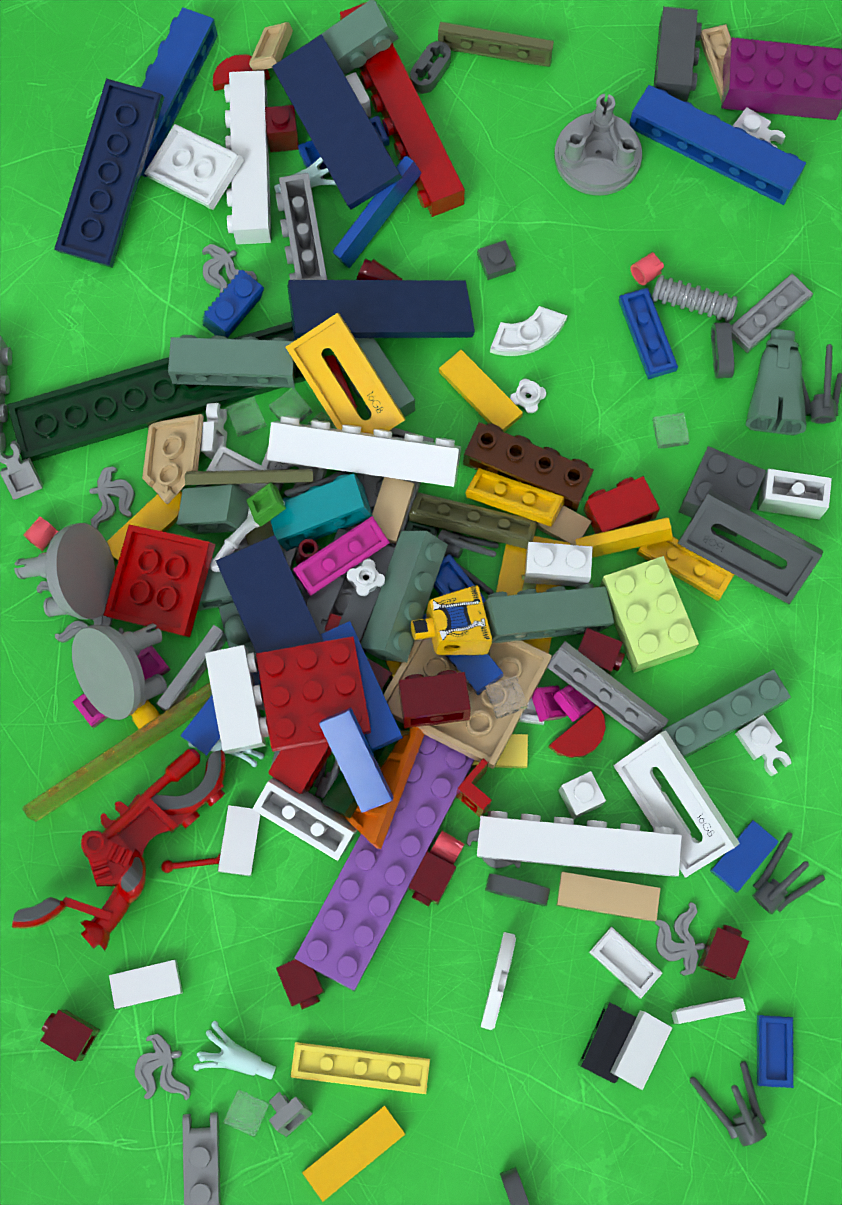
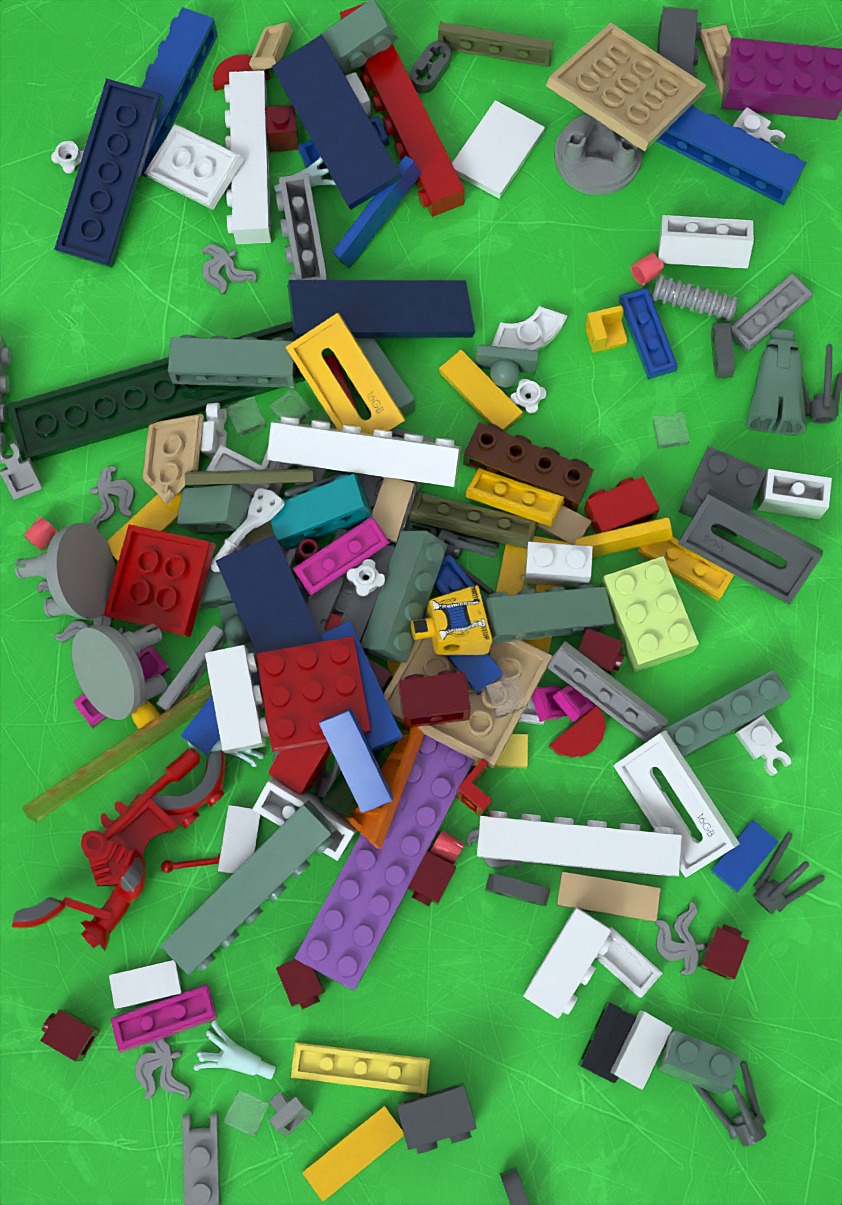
blue brick [202,270,264,338] -> none
bright green tile [246,482,286,526] -> none
dark red cone [356,258,403,280] -> none
dark grey plate [477,240,516,280] -> none
white tile [481,932,516,1030] -> none
white brick [558,771,606,819] -> none
white tile [671,997,746,1024] -> none
blue tile [757,1015,794,1088] -> none
none -> white plate [51,141,84,173]
none -> dark pink tile [110,985,218,1053]
none -> sand green brick [161,800,336,976]
none -> dark grey brick [397,1083,477,1154]
none -> white tile [452,100,545,199]
none -> sand green tile [475,345,538,388]
none -> white brick [523,907,613,1019]
none -> tan plate [546,23,707,151]
none -> yellow panel [585,305,627,353]
none -> sand green brick [657,1030,741,1096]
none -> white brick [658,215,754,268]

